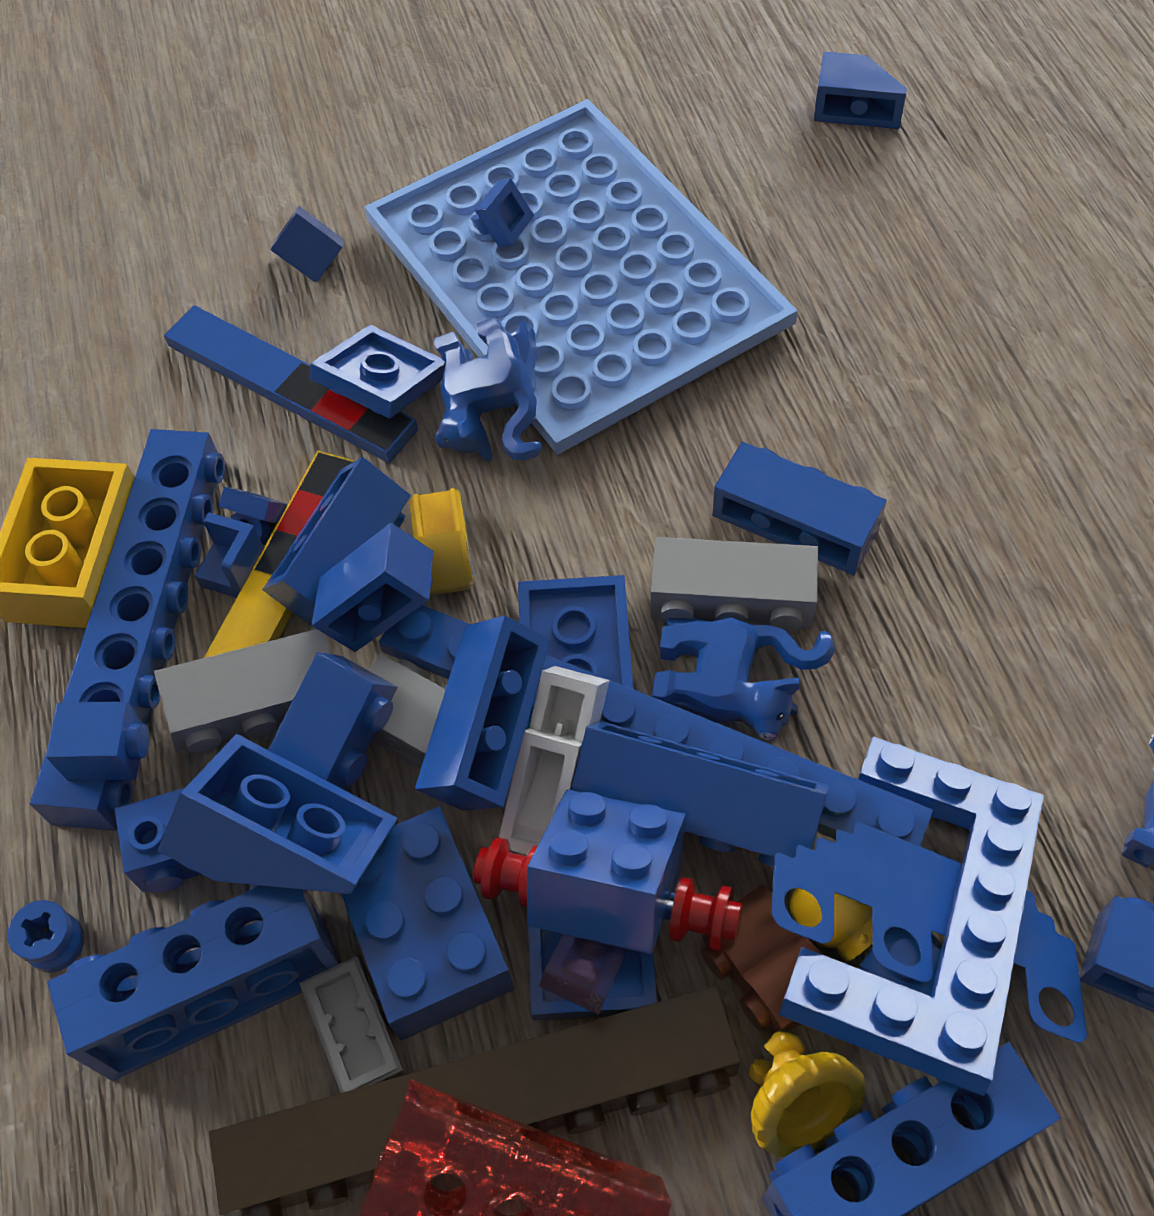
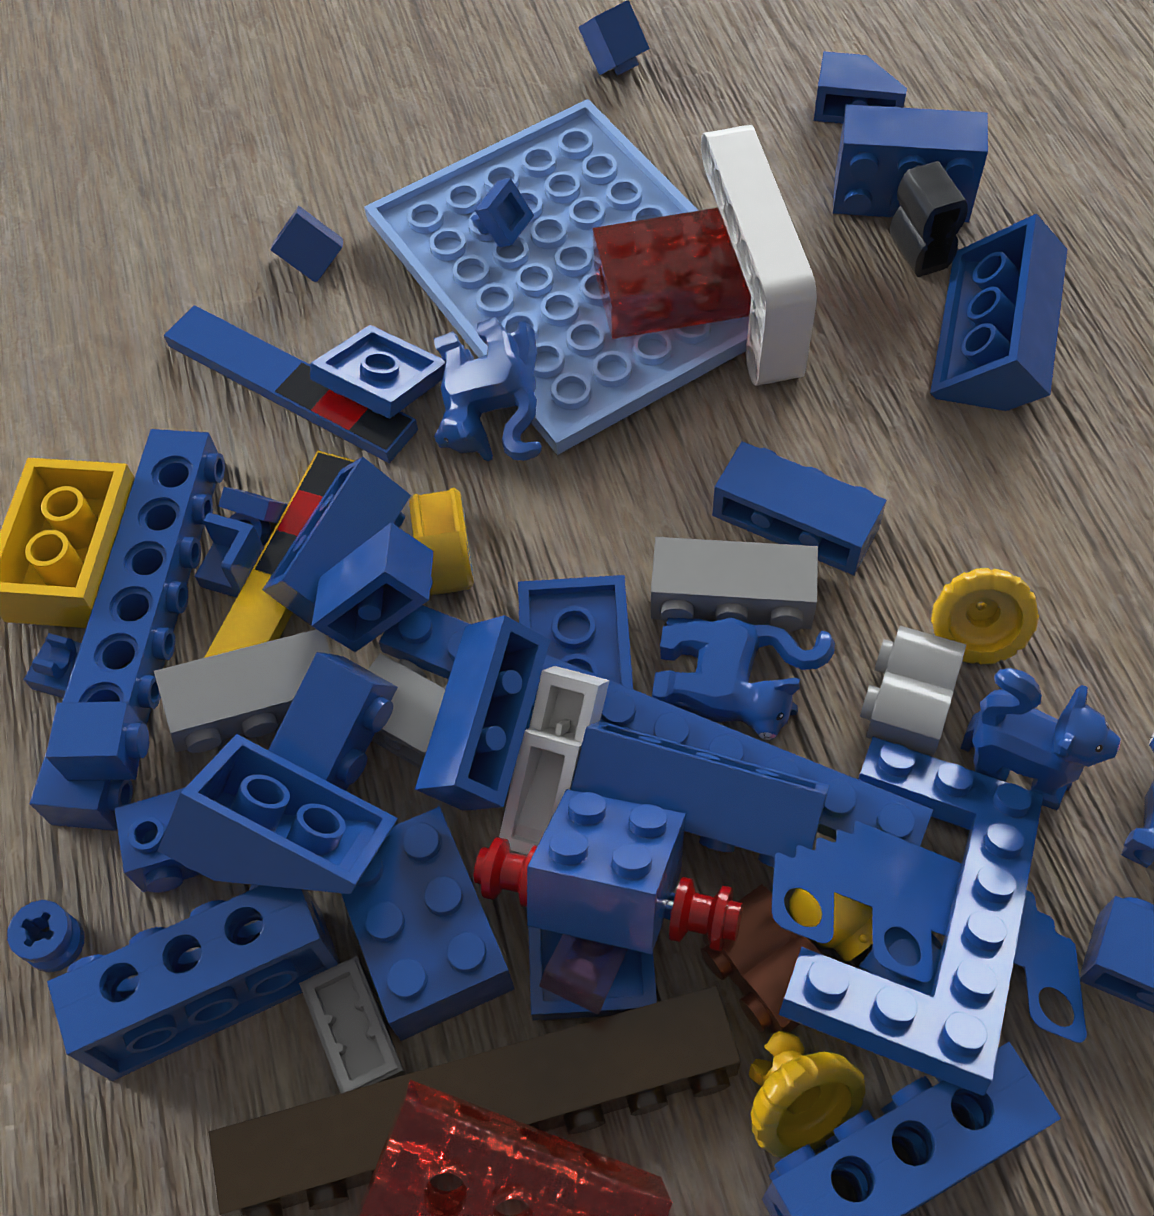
none -> blue tile [23,633,81,698]
none -> blue brick [578,0,650,76]
none -> clear red brick [593,207,751,339]
none -> white beam [701,125,817,386]
none -> blue brick [833,105,988,222]
none -> light grey brick [860,626,966,757]
none -> black brick [890,161,968,277]
none -> blue slope [930,213,1068,411]
none -> yellow hair [931,568,1039,665]
none -> blue animal [960,668,1121,810]

